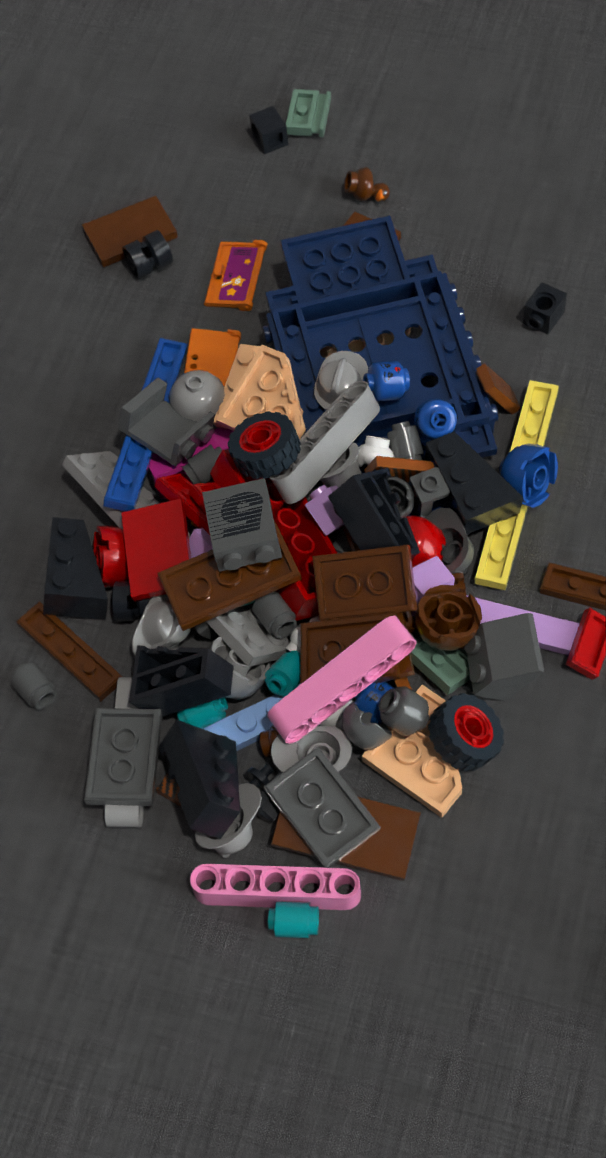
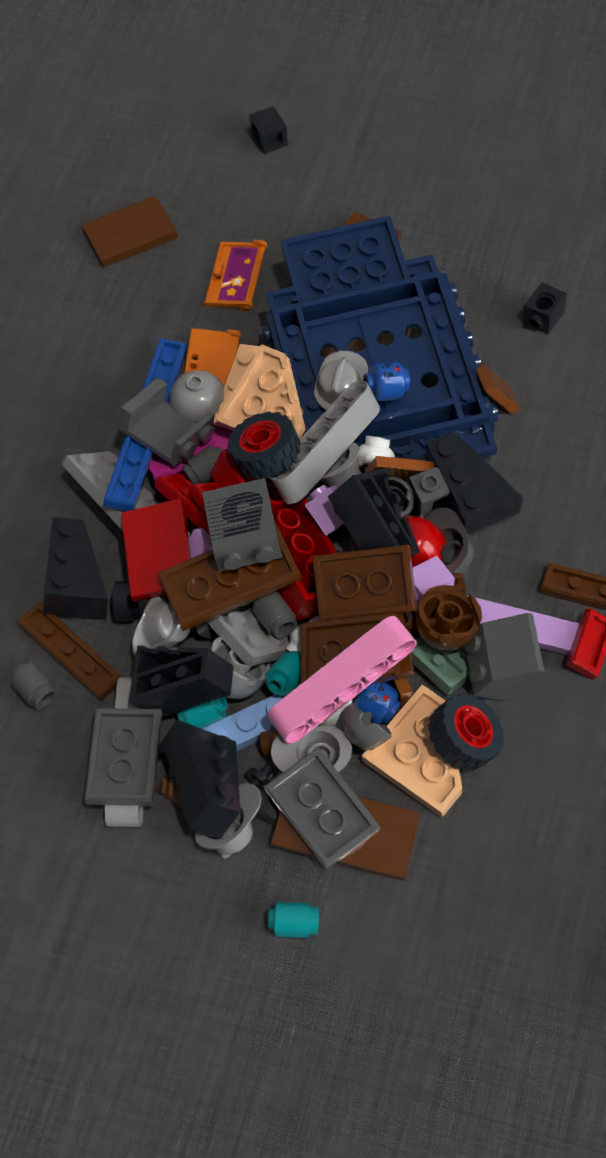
red cylinder [93,526,129,588] -> none
black wheel [122,230,173,279] -> none
bright pink beam [190,864,361,910] -> none
sand green plate [286,89,331,137] -> none
reddish brown animal [344,167,390,202] -> none
dark grey head [379,686,429,736] -> none
dark grey brick [387,421,424,460] -> none
blue head [414,399,457,439] -> none
light yellow plate [475,380,559,590] -> none
blue cylinder [499,443,558,508] -> none

